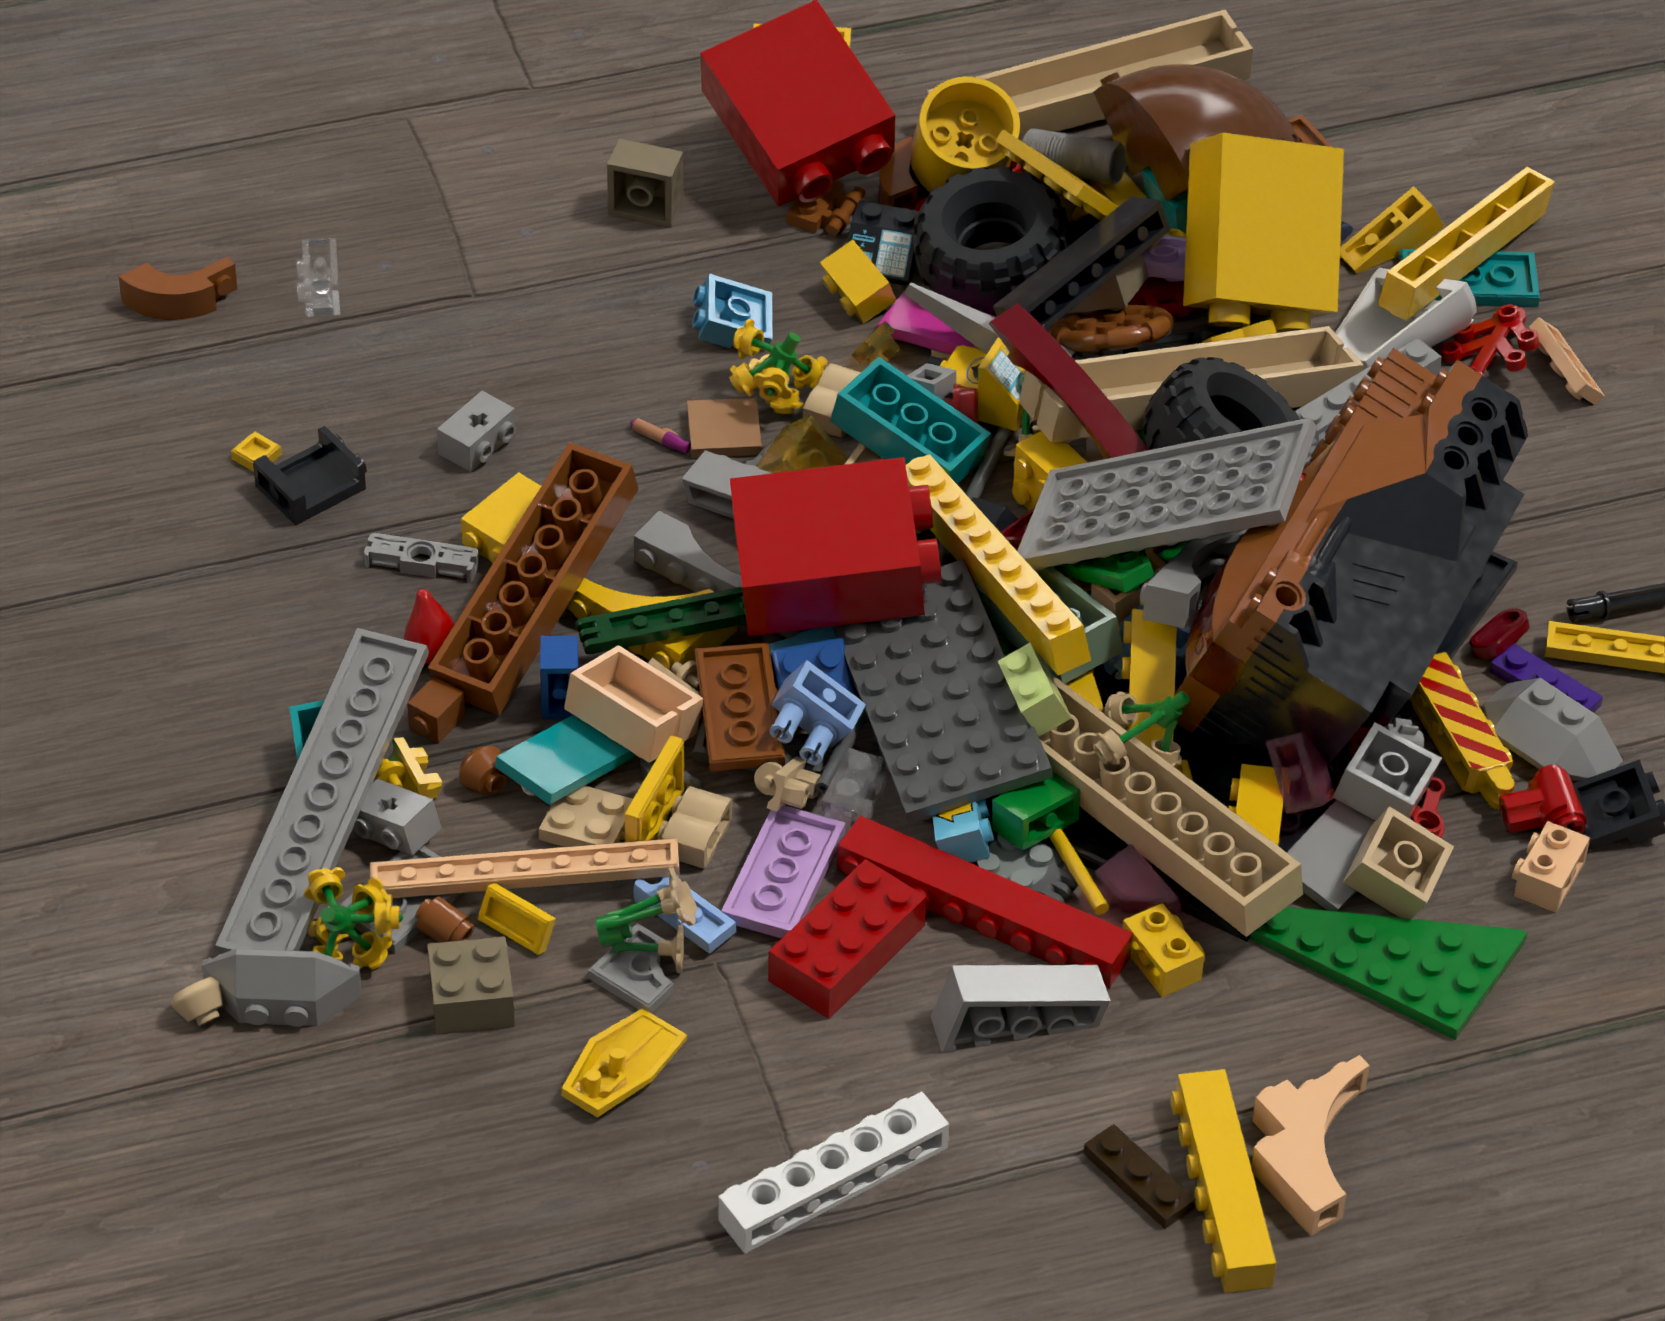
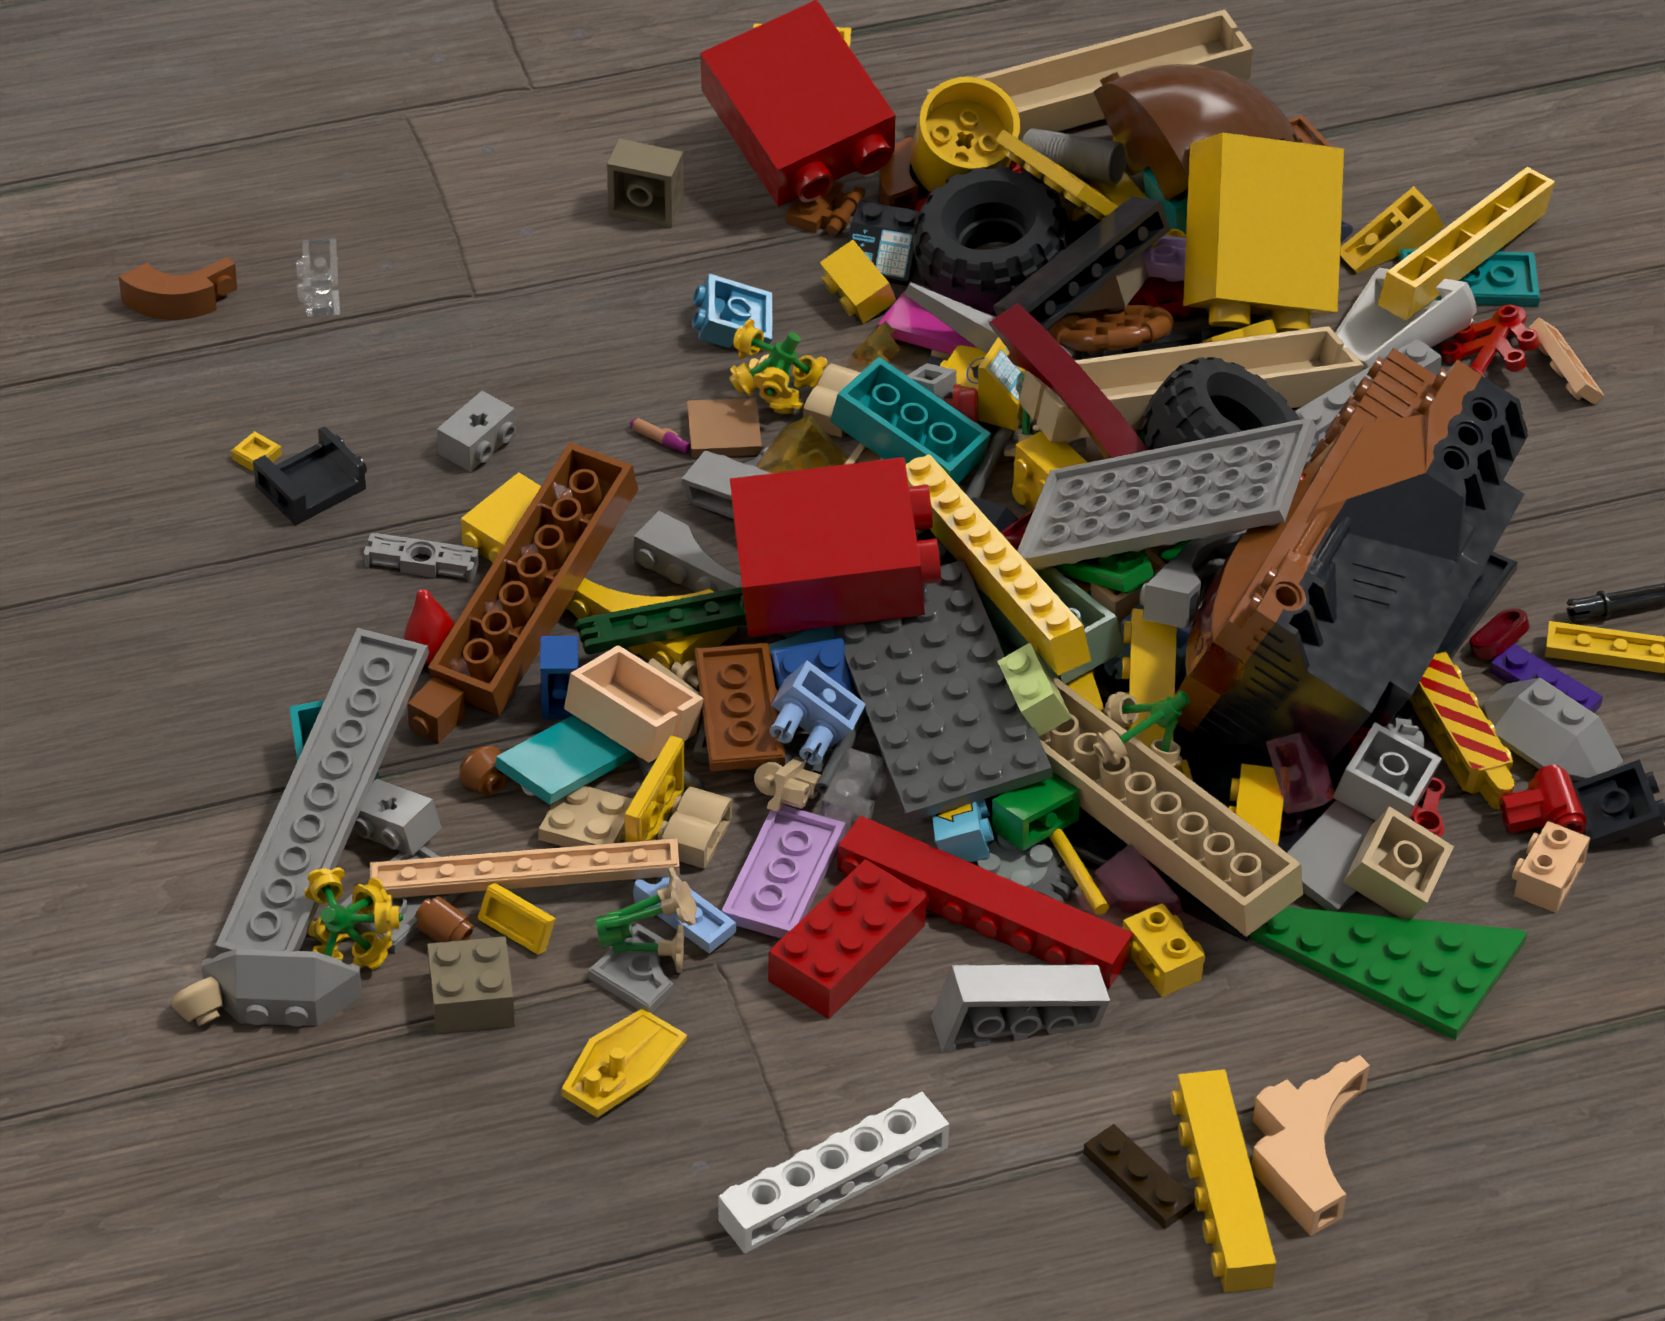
yellow hips [374,737,442,799] -> none

